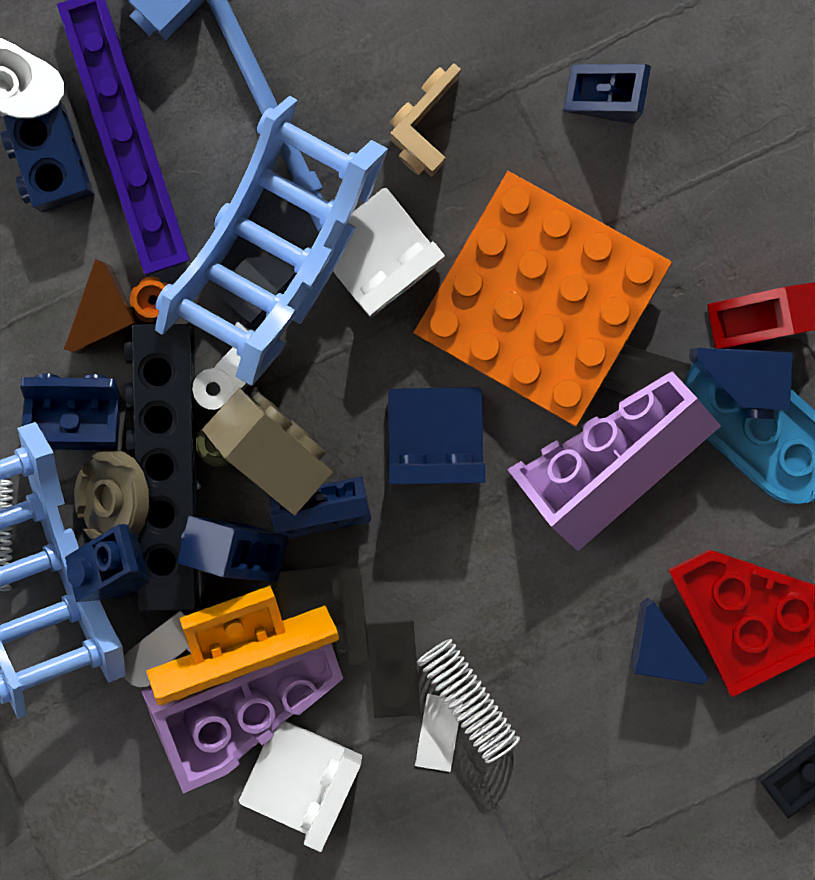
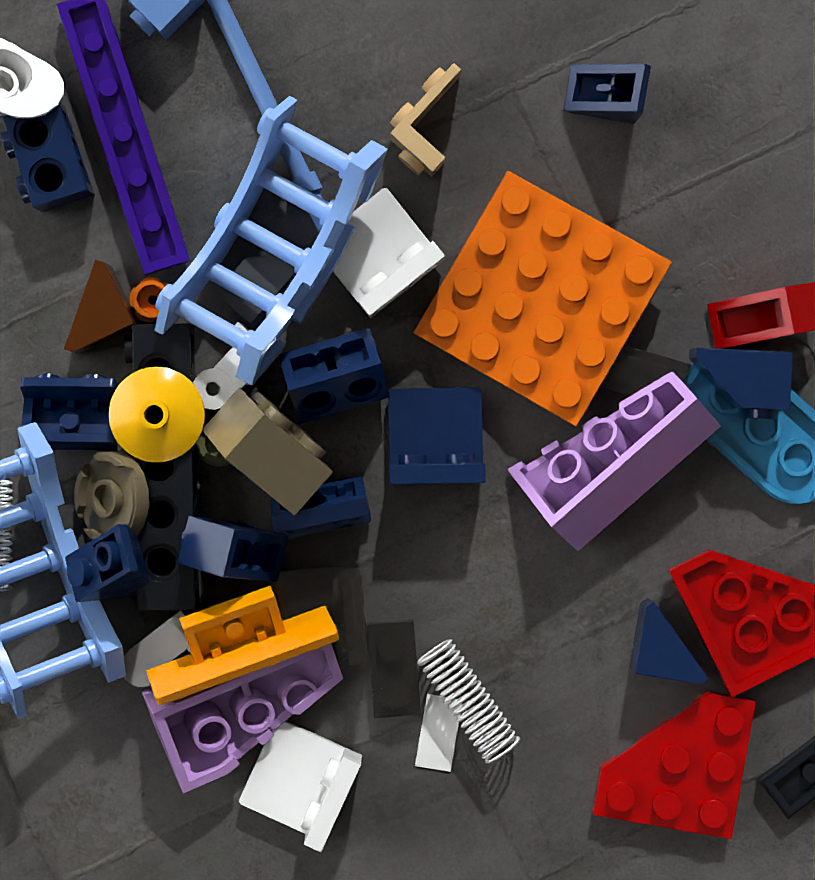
none -> yellow dish [109,367,205,462]
none -> dark blue brick [279,328,390,424]
none -> red plate [592,691,756,839]

